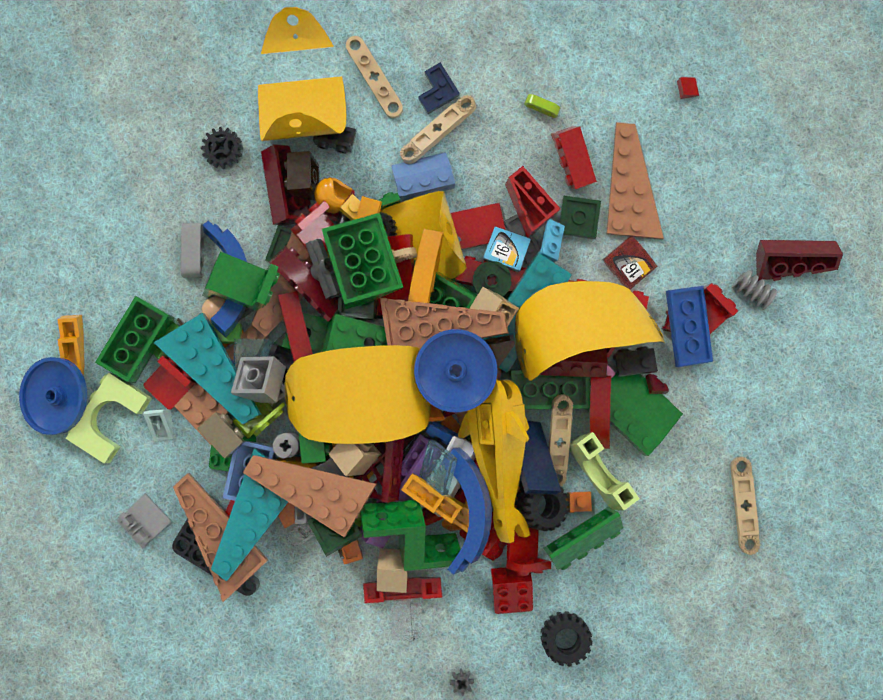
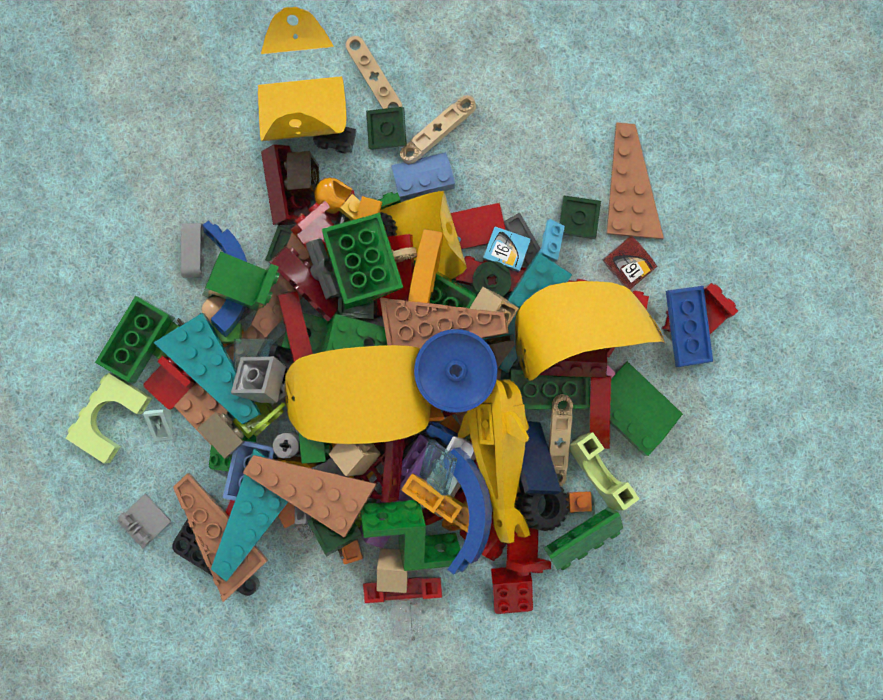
blue dish [19,357,87,435] -> none
light orange slope [57,315,85,375] -> none
black gear [201,127,243,169] -> none
dark blue plate [418,62,460,114] -> none
dark grey gear [450,668,474,696] -> none
red wedge [505,166,560,238] -> none
lime beam [524,94,561,118] -> none
black tyre [540,611,593,667] -> none
red wedge [551,126,597,189] -> none
black bracket [613,346,658,377] -> none
dark red tile [645,374,669,394] -> none
red slope [677,77,699,99] -> none
tan piece [730,457,760,555] -> none
light grey piece [732,270,777,310] -> none
dark red wedge [756,240,843,282] -> none
none -> dark green plate [366,107,407,150]

